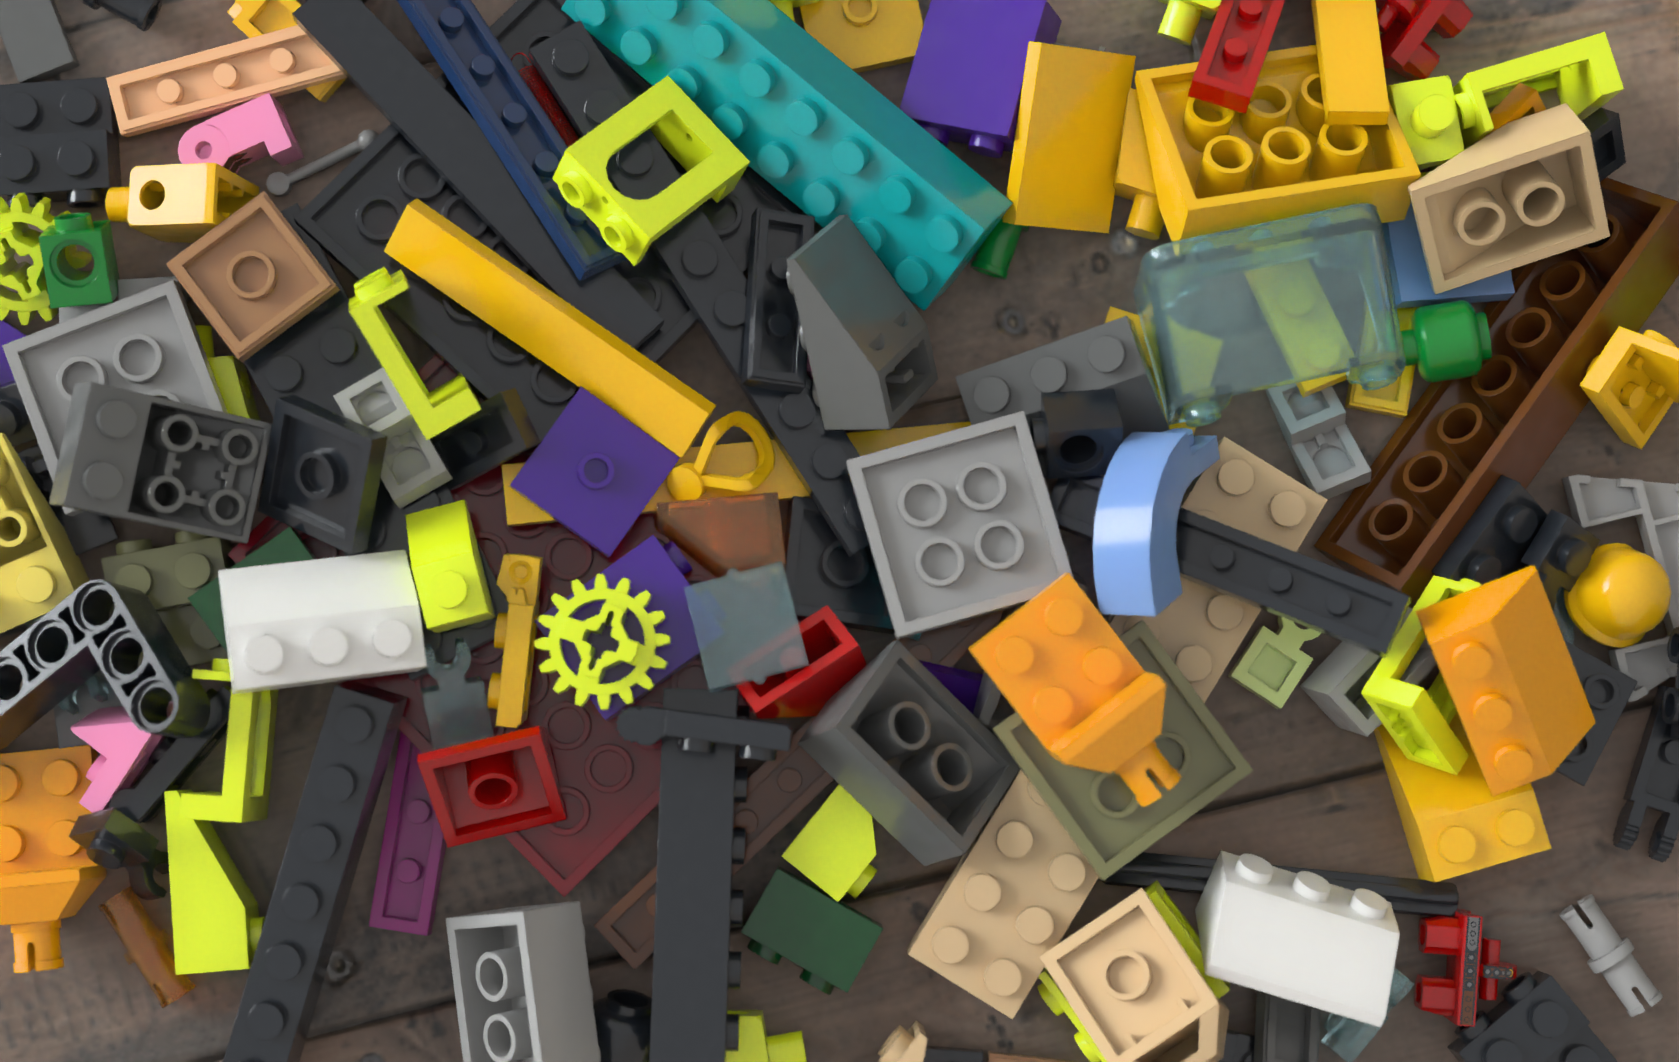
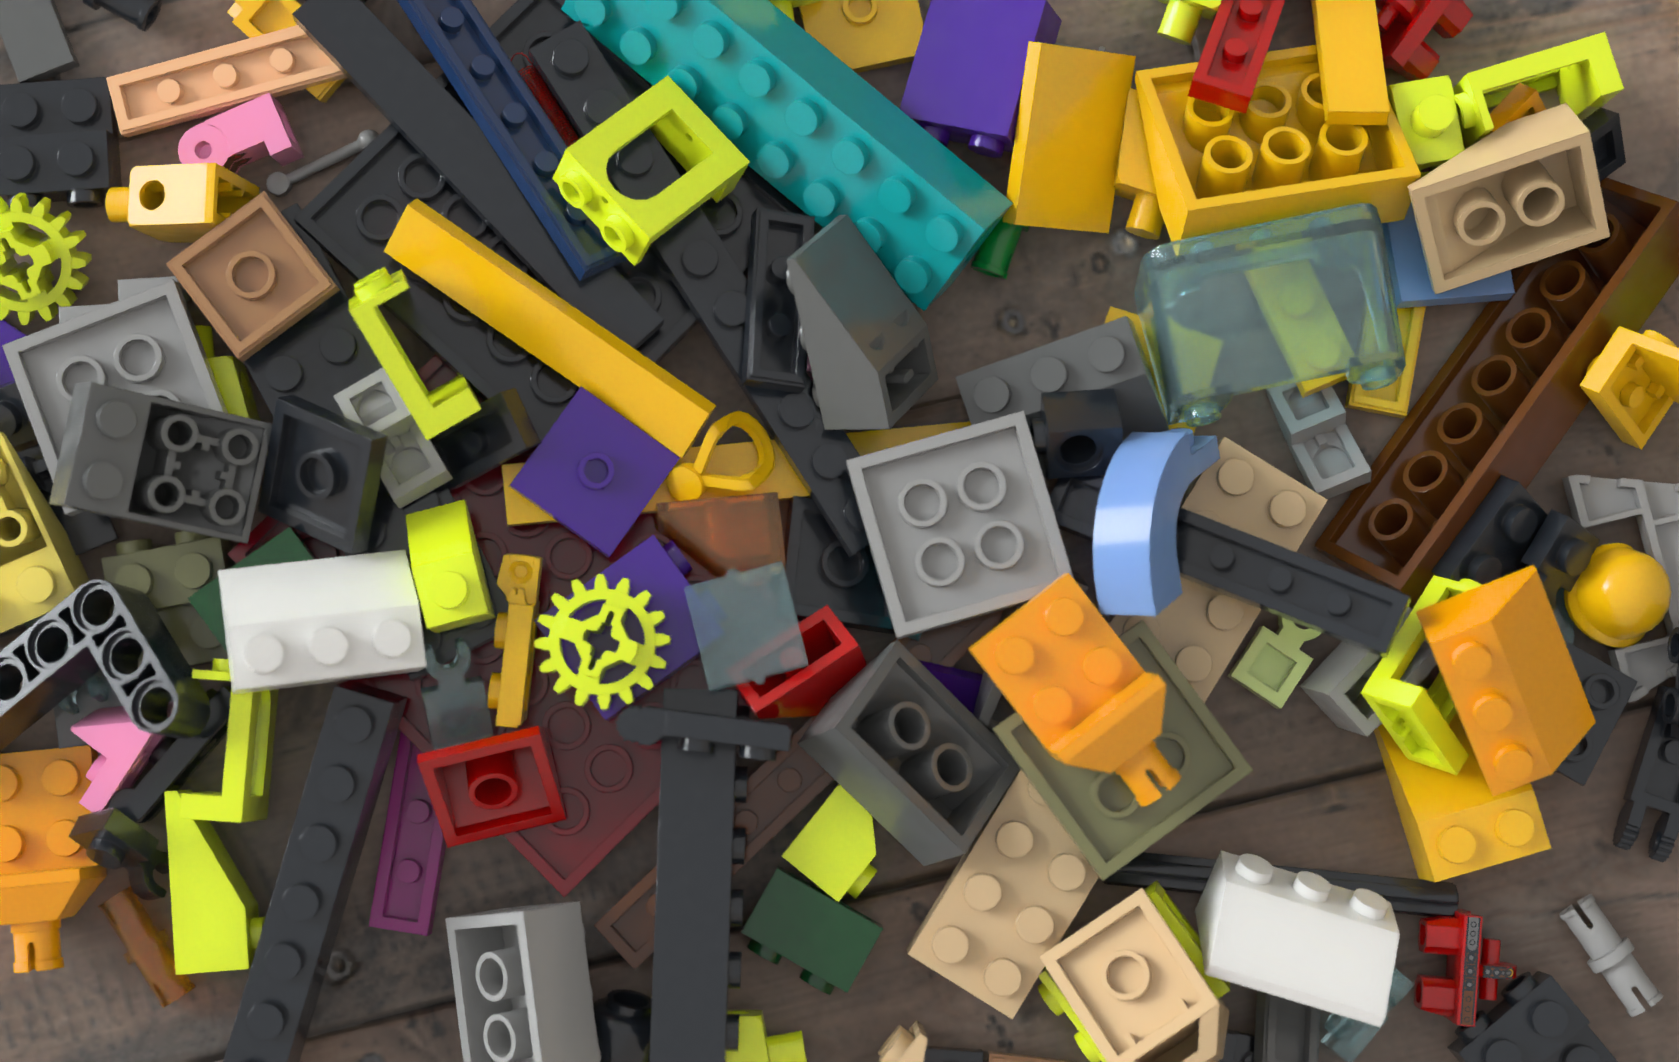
green brick [39,213,120,308] -> none
green head [1400,300,1492,383] -> none

